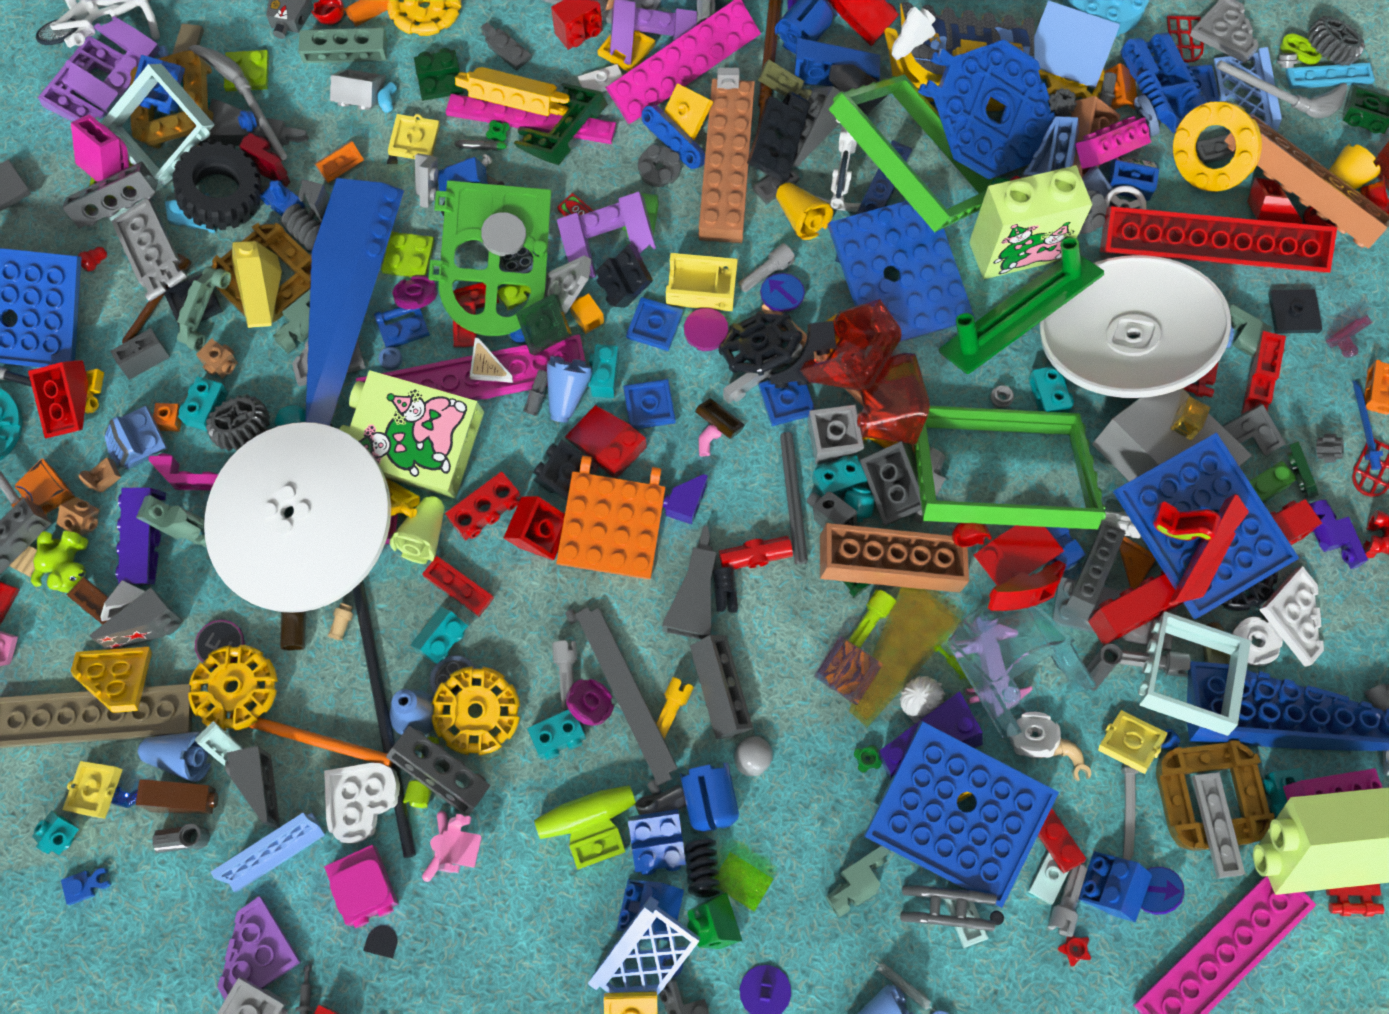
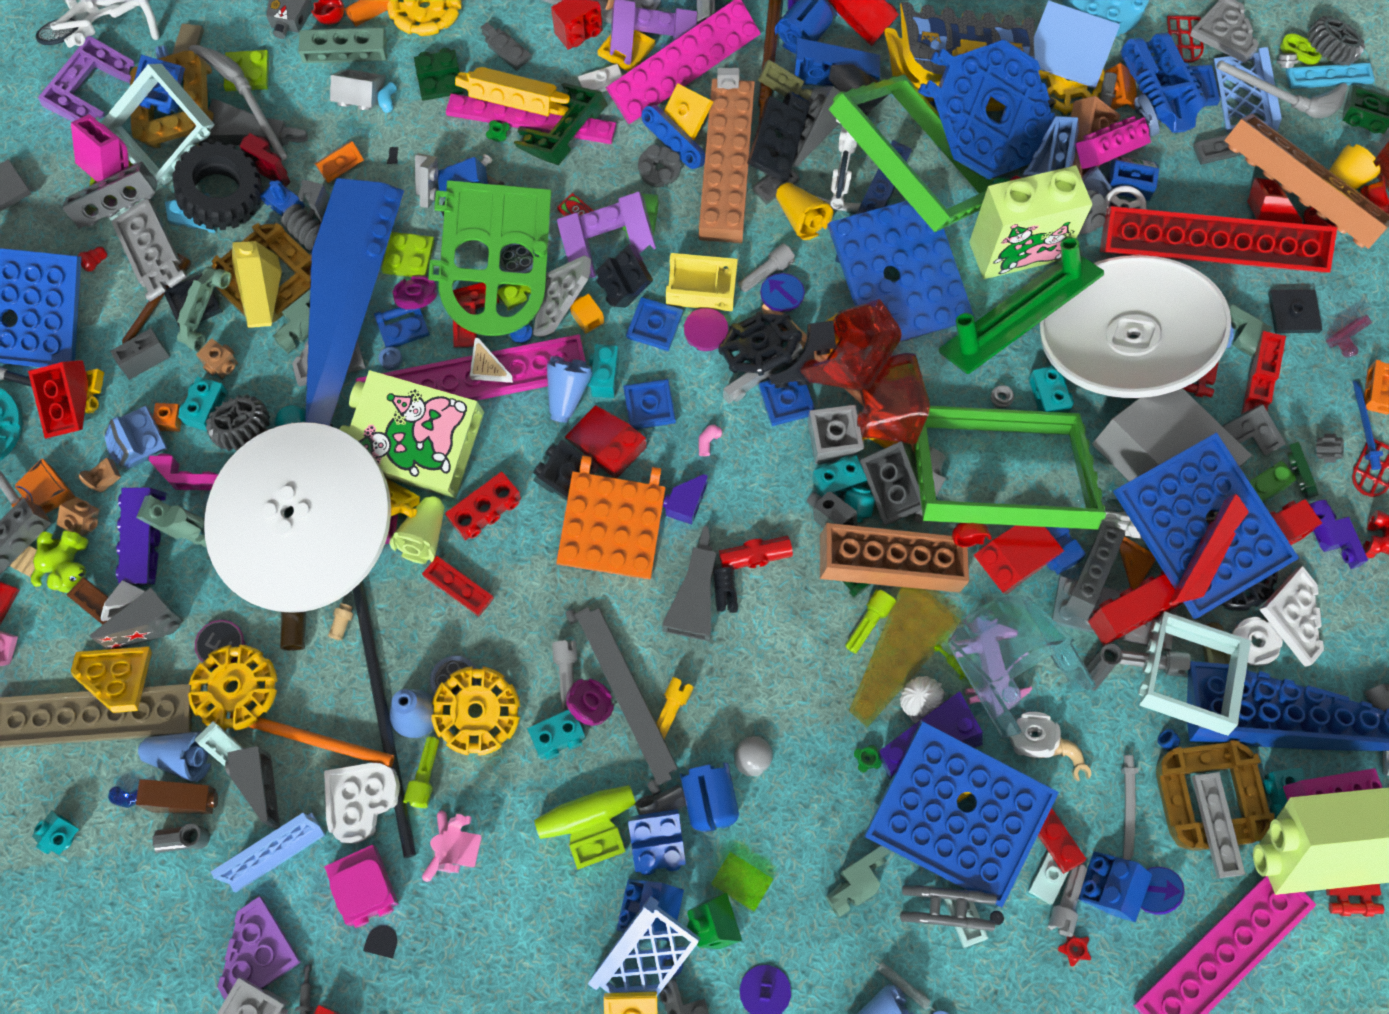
blue plate [61,868,111,905] -> none
medium lavender wedge [62,16,160,114] -> none
light yellow plate [62,761,123,819] -> none
blue plate [238,110,257,132] -> none
dark grey brick [386,726,491,816] -> none
light yellow plate [388,114,440,159] -> none
teal brick [410,607,468,664] -> none
dark grey piece [454,140,507,151] -> none
light grey tile [481,212,526,256] -> none
red slope [503,496,565,560] -> none
clear green plate [516,293,572,355] -> none
dark grey axle [523,370,548,416] -> none
black piece [685,839,720,898] -> none
dark grey brick [690,635,753,739] -> none
dark brown tile [695,398,745,439] -> none
dark grey axle [780,432,808,565] -> none
slope [814,635,883,705] -> none
white rock [892,7,936,60] -> none
red slope [988,560,1066,611] -> none
dark grey gear [1048,88,1077,117] -> none
light yellow plate [1098,710,1167,774] -> none
red animal [1153,501,1221,541] -> none
clear yellow brick [1170,396,1210,440] -> none
yellow plate [1173,101,1262,192] -> none

